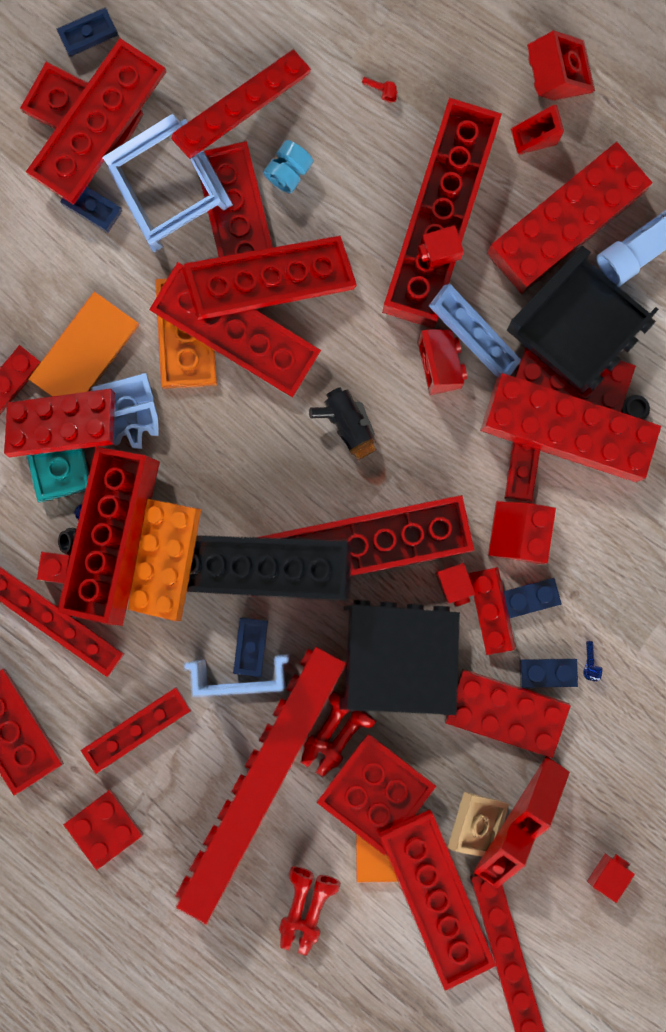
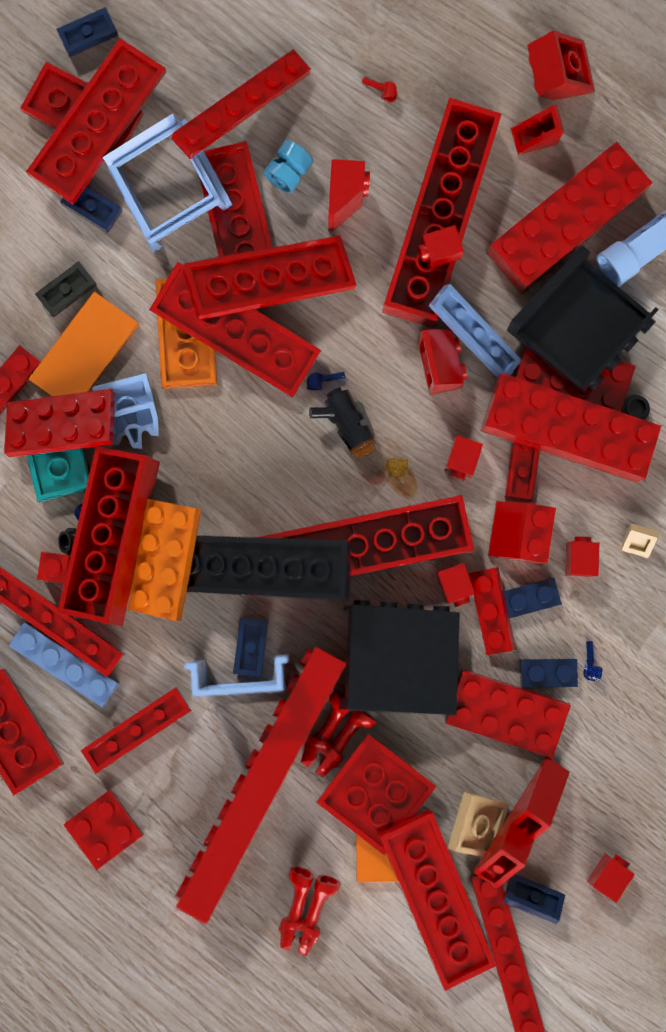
none -> medium blue plate [9,622,119,707]
none -> pearl dark grey plate [35,261,97,318]
none -> clear blue hand [307,372,345,391]
none -> red slope [328,159,370,231]
none -> clear yellow plate [383,458,411,477]
none -> red brick [444,435,483,481]
none -> dark blue plate [503,874,565,924]
none -> red brick [565,536,600,577]
none -> tan plate [621,523,658,558]

